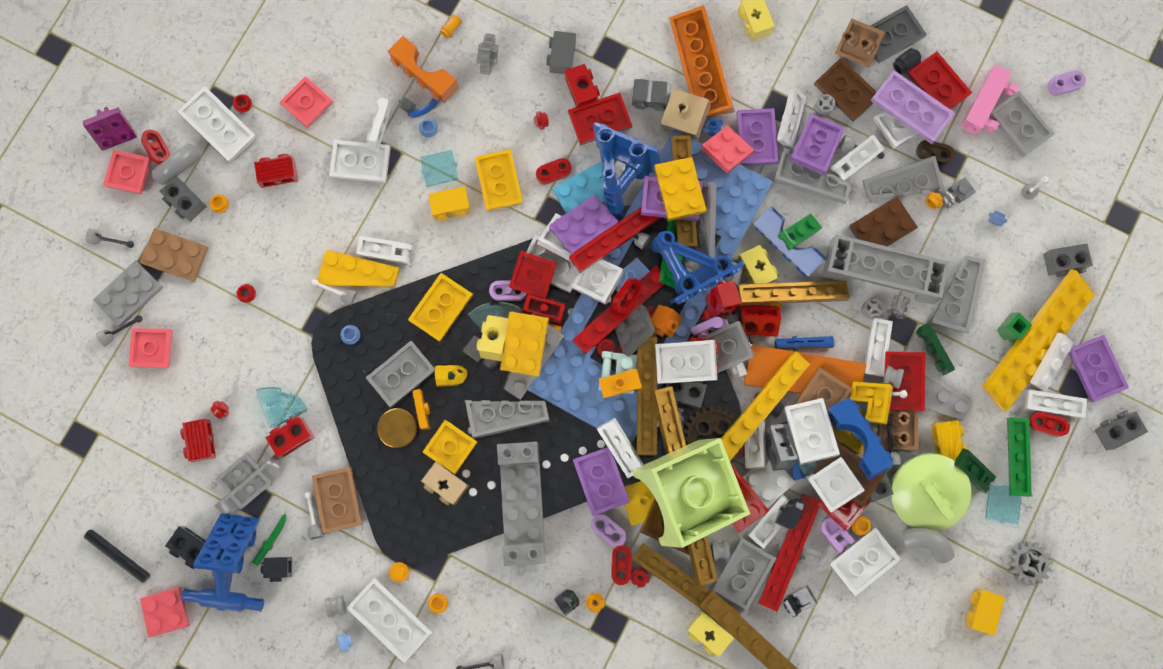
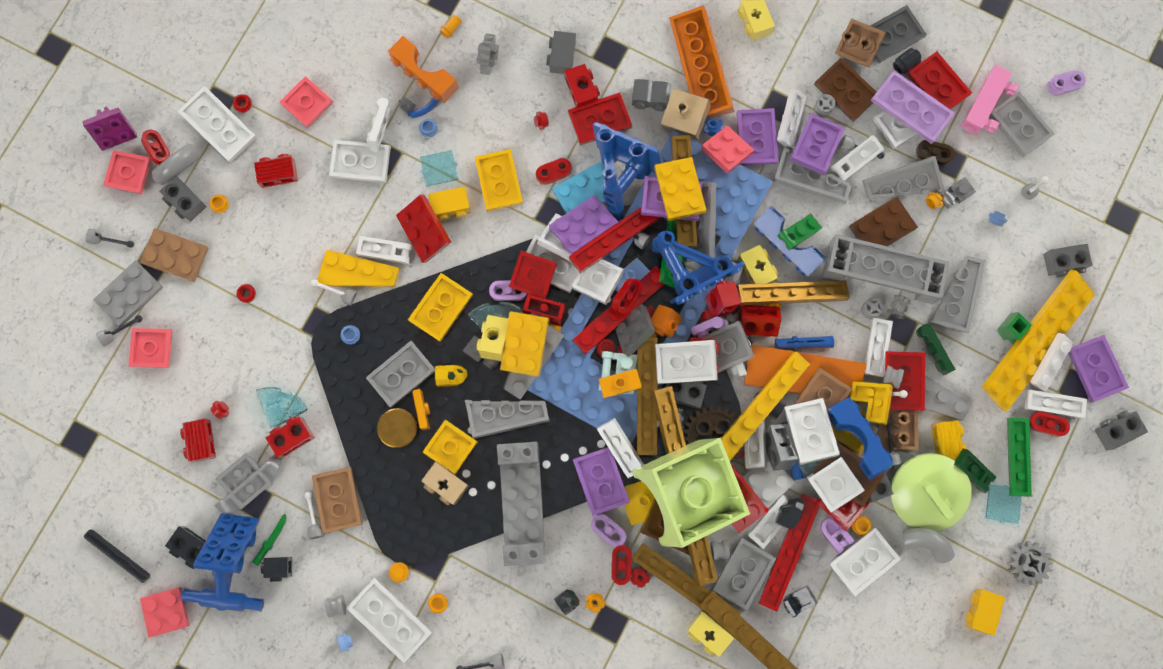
none -> red plate [396,194,452,263]

